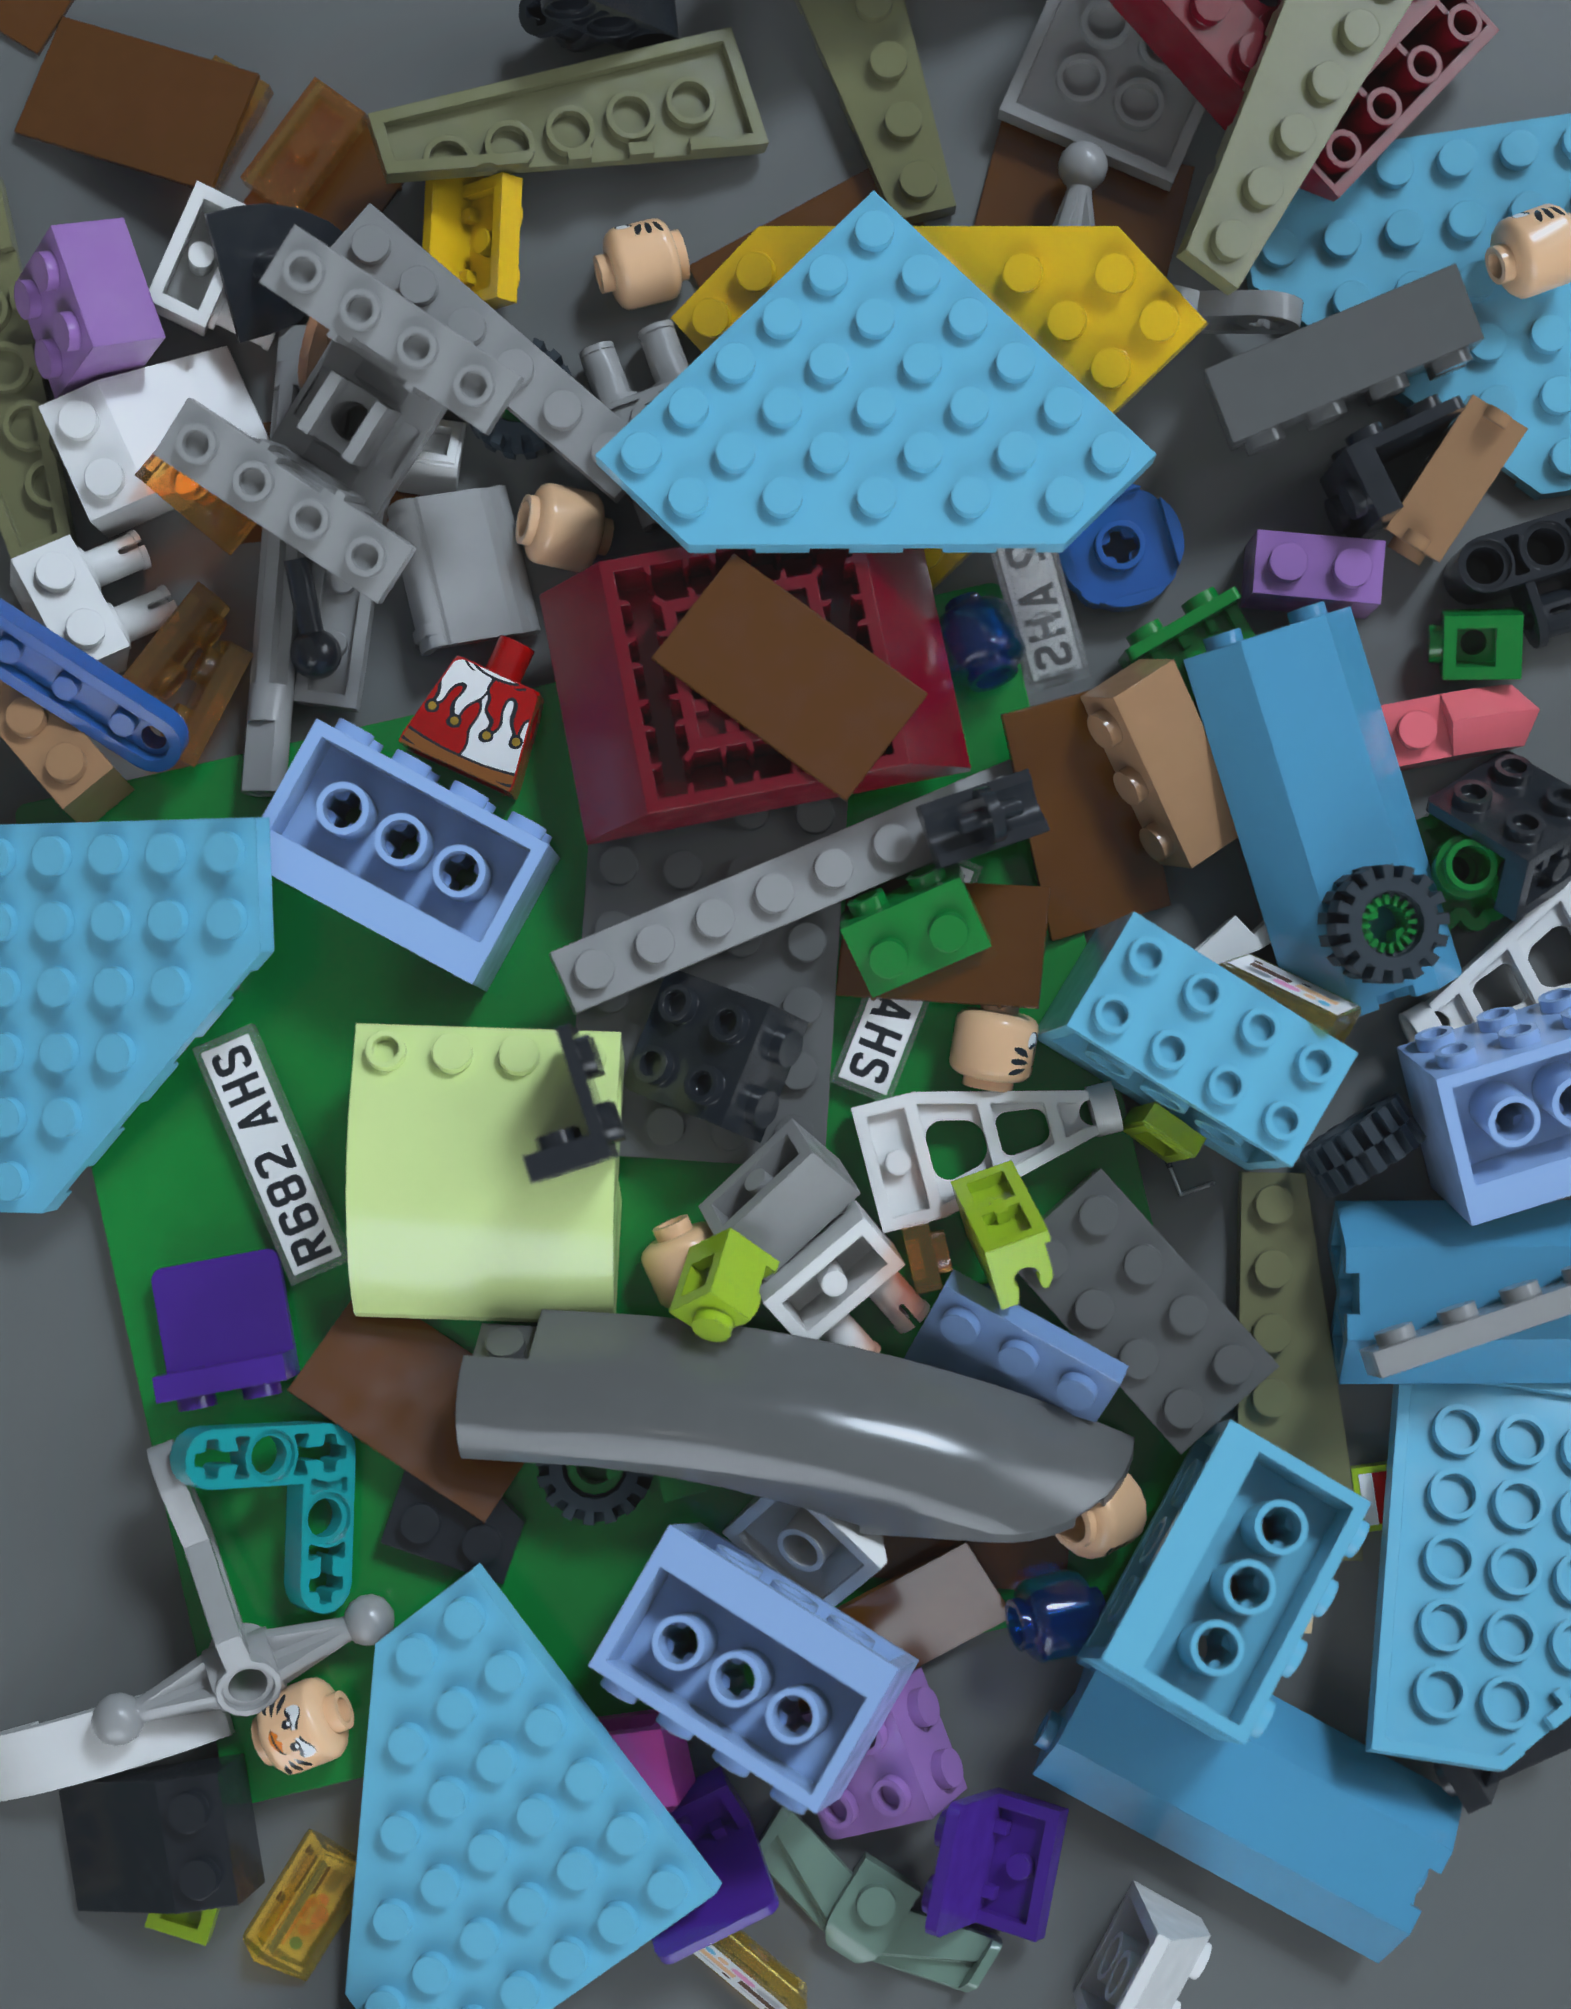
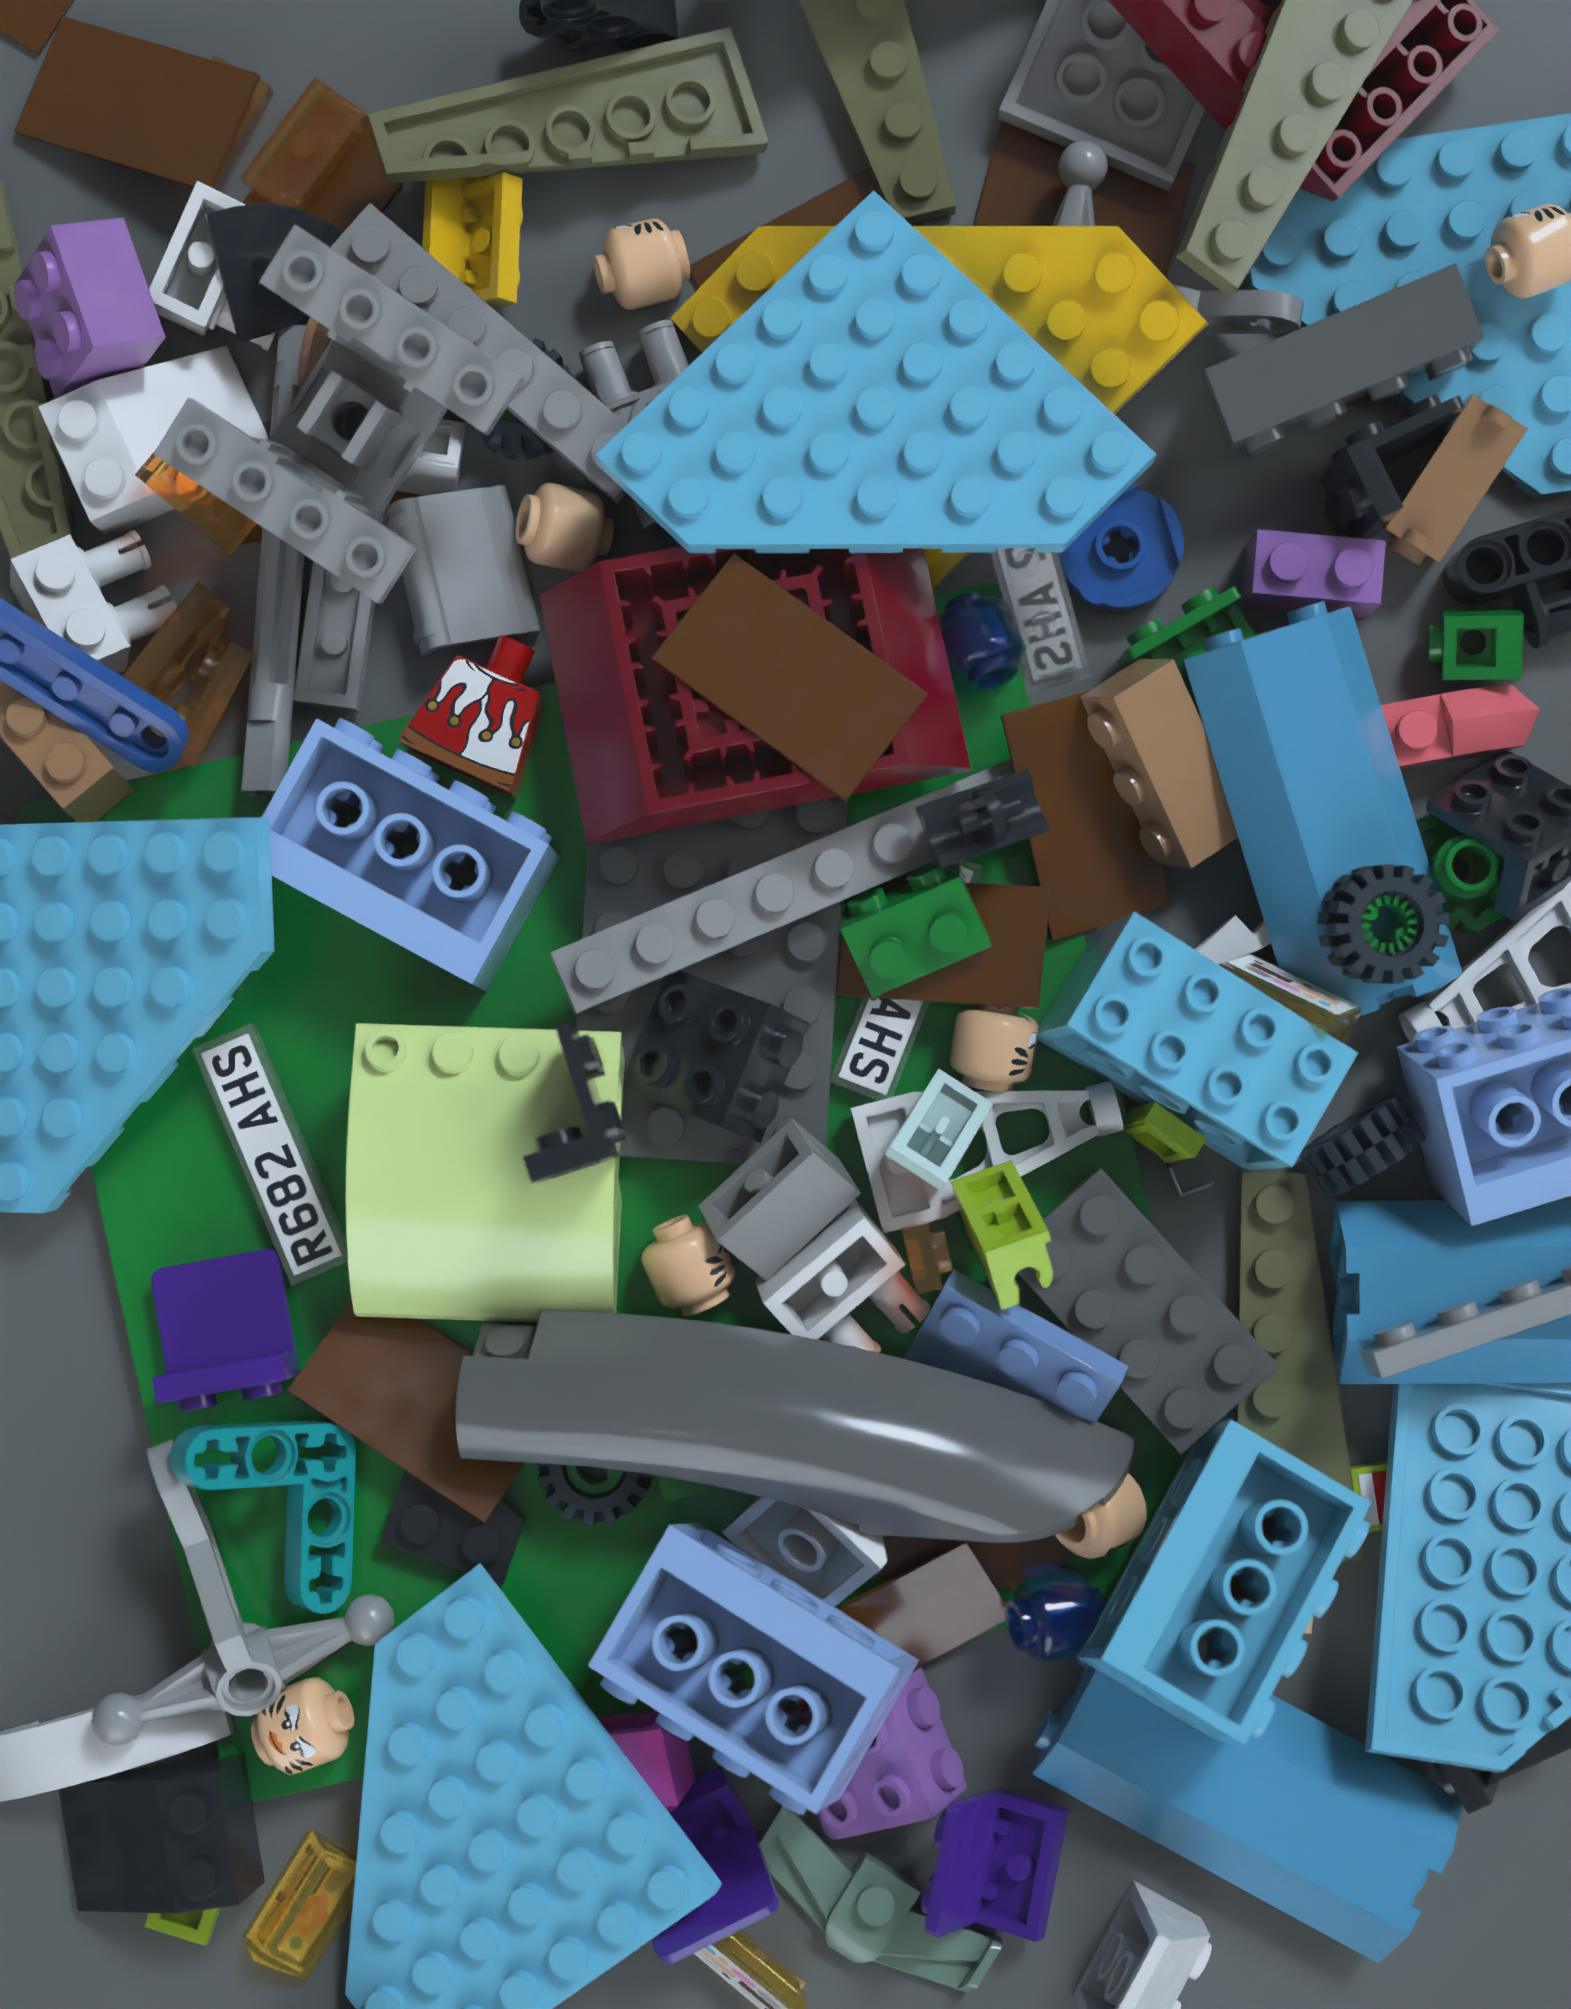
black bar [283,557,342,680] -> none
lime brick [669,1227,779,1342] -> none
none -> light aqua slope [884,1069,994,1190]

